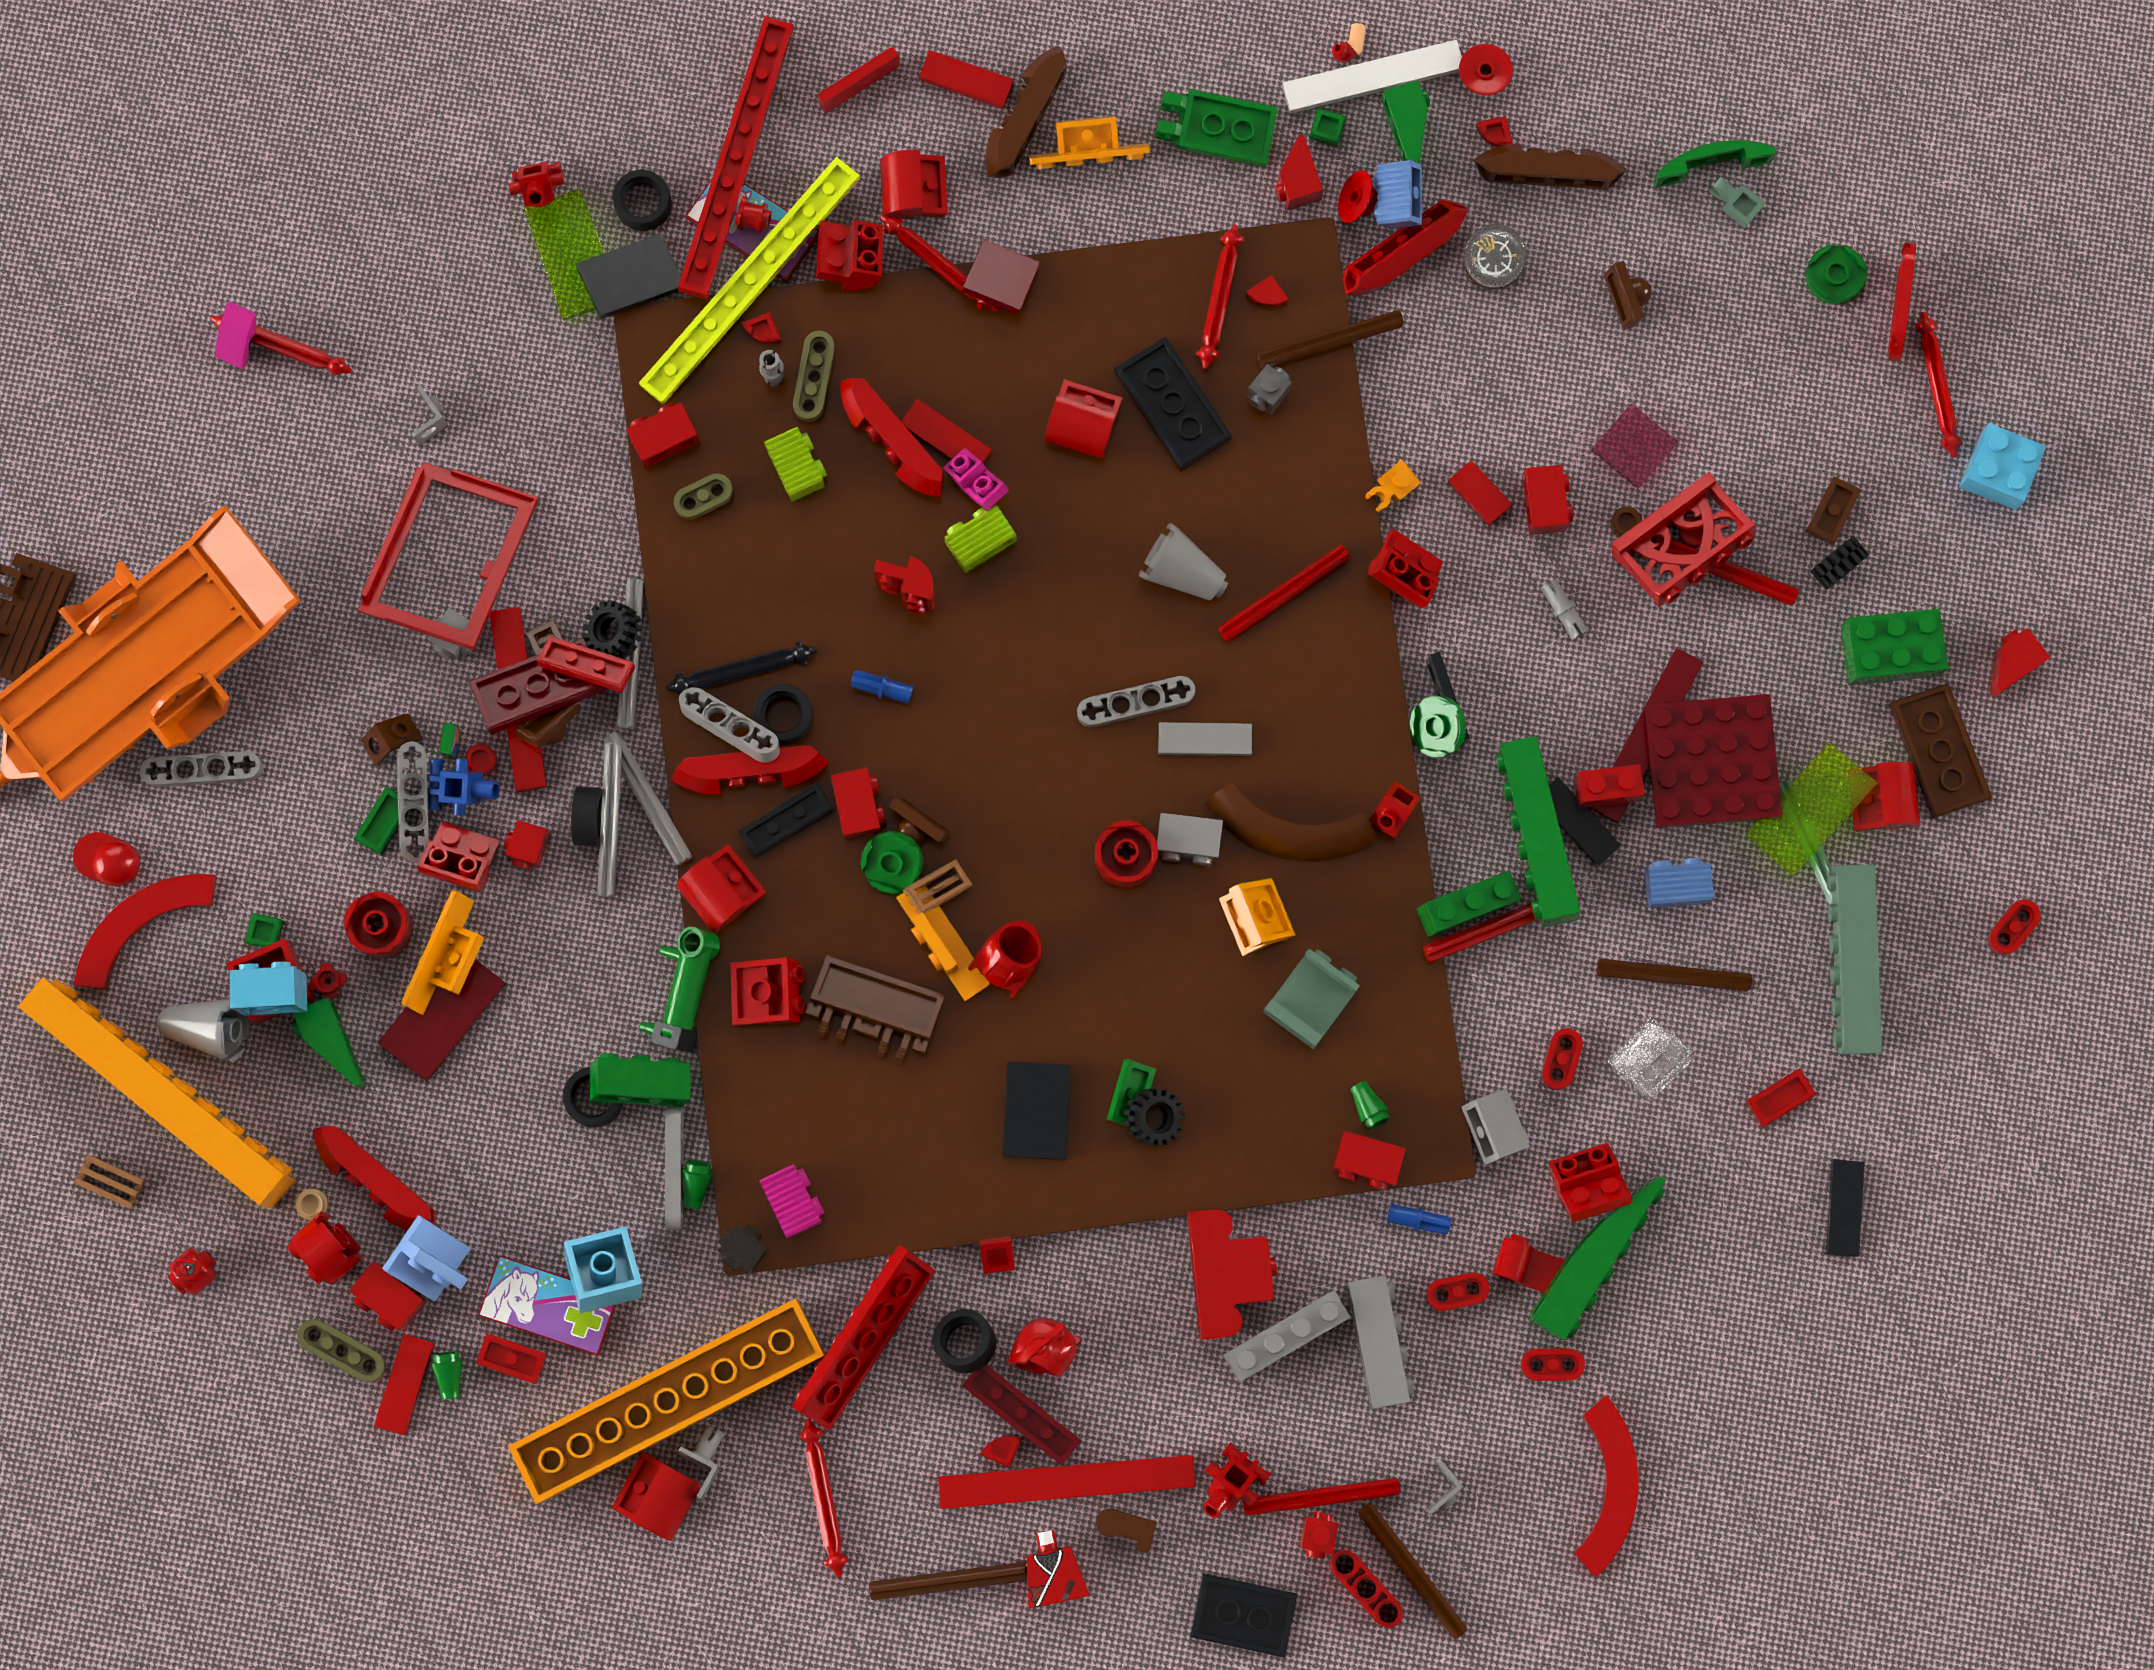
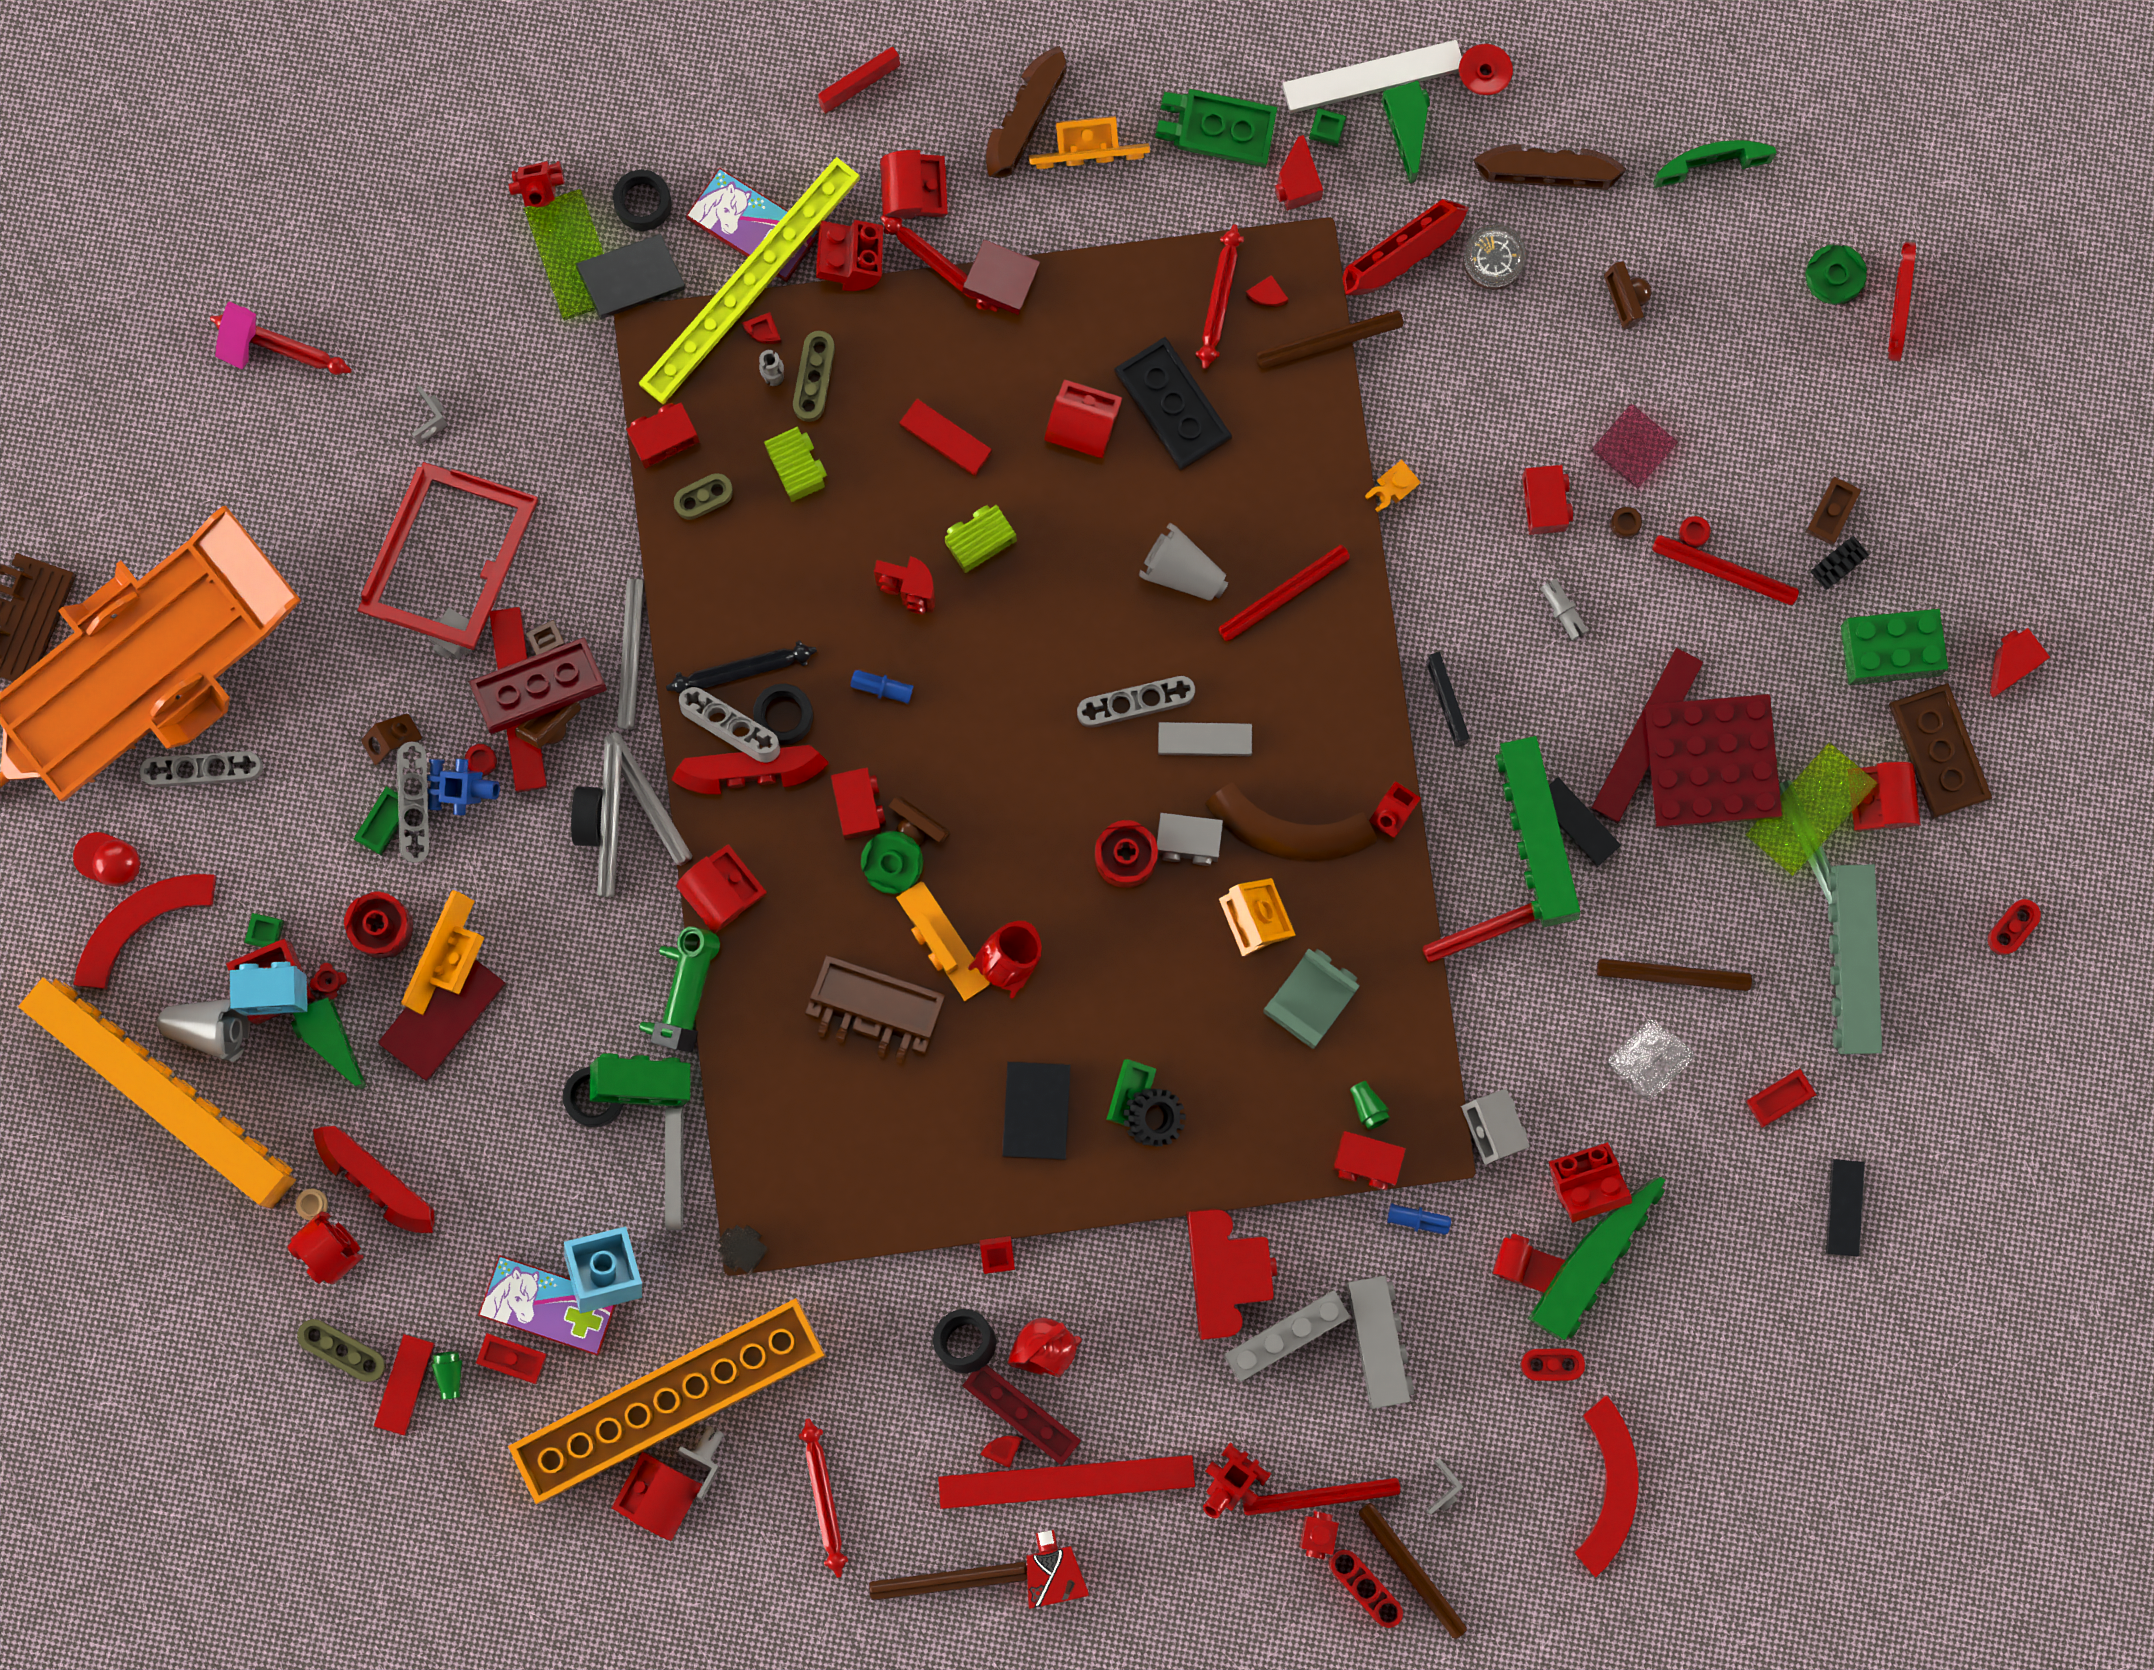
medium nougat tile [73,1154,146,1209] -> none
red head [167,1248,217,1295] -> none
red brick [349,1261,427,1332] -> none
light blue bracket [382,1215,471,1301] -> none
red brick [418,821,500,892] -> none
green tile [439,723,460,760] -> none
red brick [503,820,551,871] -> none
red tile [536,636,635,693] -> none
black tyre [583,600,643,658] -> none
red plate [677,16,794,299] -> none
green cone [682,1160,713,1209] -> none
red plate [730,957,805,1026] -> none
red brick [735,196,772,233] -> none
black tile [738,782,834,859] -> none
dark pink brick [759,1164,824,1239] -> none
red plate [791,1245,936,1431] -> none
red brick [841,378,944,497] -> none
medium nougat tile [903,859,973,915] -> none
red tile [919,50,1014,110] -> none
dark pink slope [942,448,1009,511] -> none
reddish brown leg [1096,1509,1157,1553] -> none
black tile [1190,1573,1297,1658] -> none
flat silver brick [1247,364,1292,415] -> none
arm [1332,23,1366,62] -> none
red piece [1337,170,1378,223] -> none
red brick [1368,529,1443,609] -> none
medium blue brick [1374,160,1422,229] -> none
tile [1409,695,1466,758] -> none
green brick [1416,870,1521,938] -> none
red plate [1426,1272,1490,1311] -> none
red tile [1448,460,1512,526] -> none
red tile [1476,116,1513,147] -> none
red plate [1541,1028,1583,1090] -> none
red brick [1574,764,1645,808] -> none
red fence [1612,472,1756,607] -> none
medium blue brick [1644,858,1714,908] -> none
sand green plate [1709,177,1766,228] -> none
red wheel [1915,311,1963,458] -> none
medium azure brick [1959,423,2046,510] -> none

